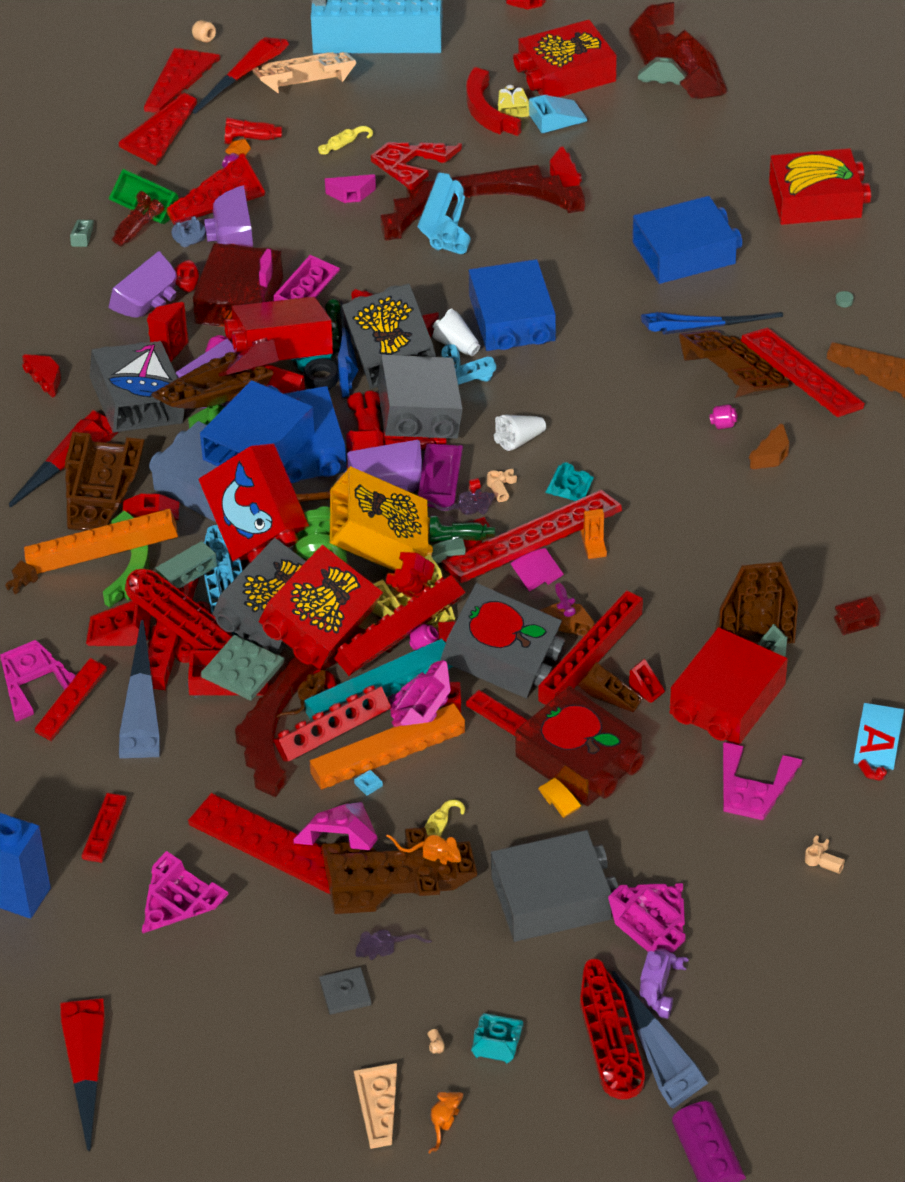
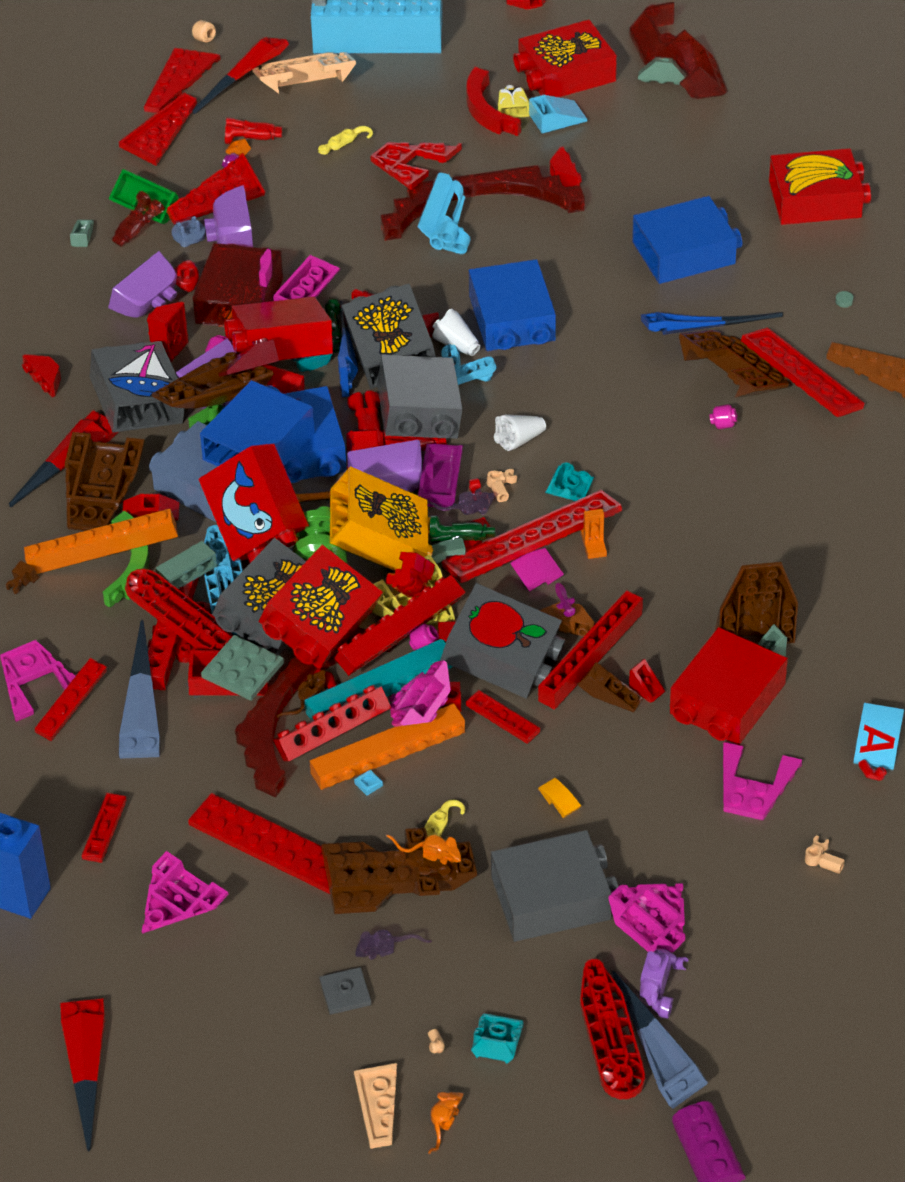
red slope [86,601,151,646] -> none
dark pink wedge [293,802,378,850] -> none
black tyre [304,358,338,390] -> none
dark pink slope [325,174,376,203] -> none
clear red brick [515,686,645,807] -> none
dark orange slope [749,423,789,469] -> none
clear red brick [834,597,880,635] -> none

